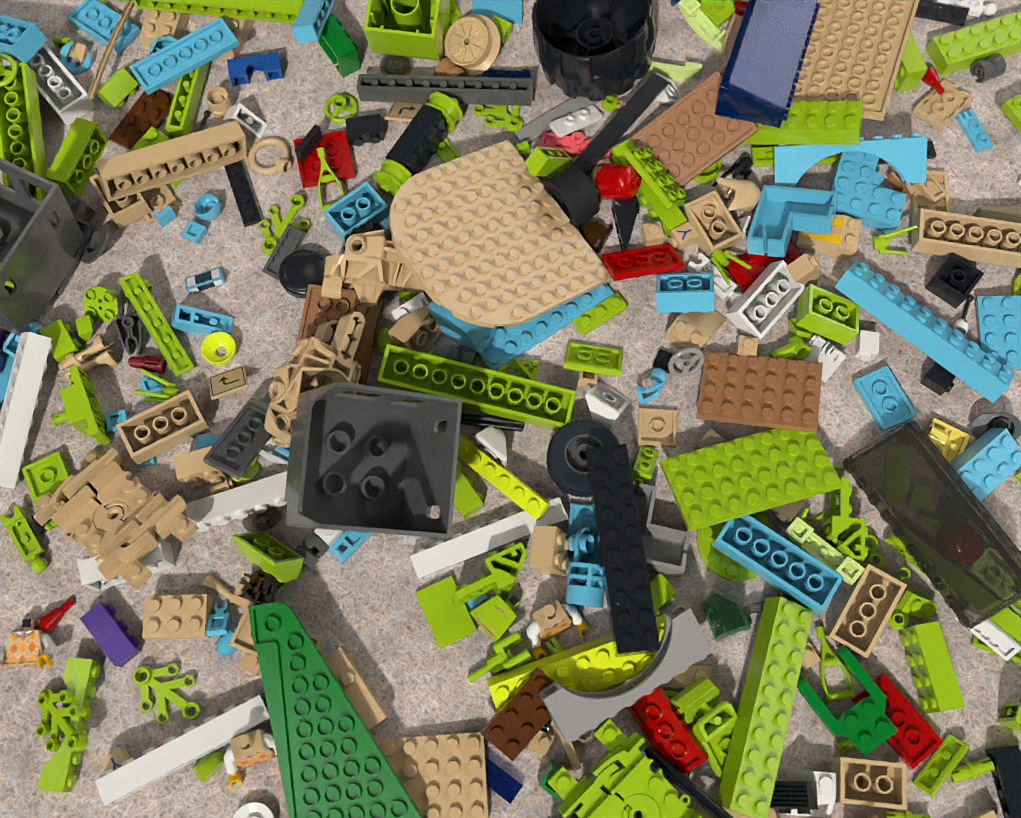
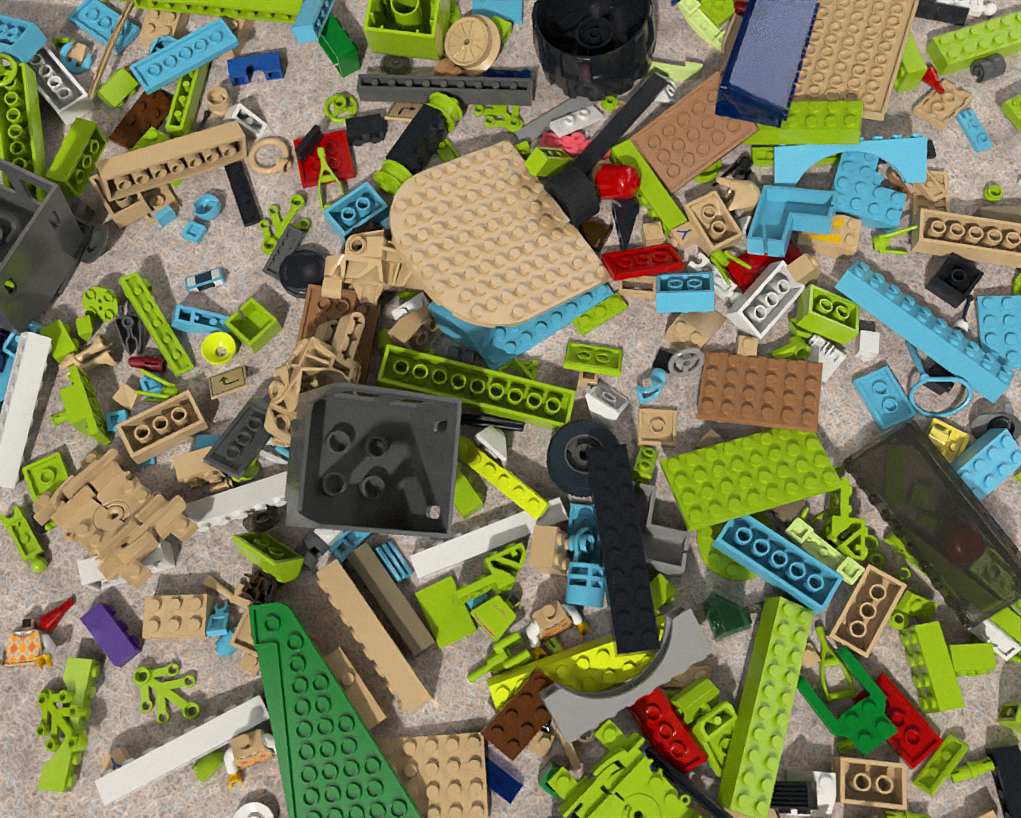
lime tile [623,147,689,209] -> none
none -> tan slope [112,383,143,411]
none -> lime piece [224,297,282,354]
none -> tan brick [316,559,433,714]
none -> dark tan brick [346,542,436,658]
none -> medium azure tile [374,541,413,584]
none -> tan piece [618,276,657,299]
none -> medium azure piece [905,341,973,418]
none -> lime brick [947,643,997,677]
none -> lime plate [983,185,1003,203]

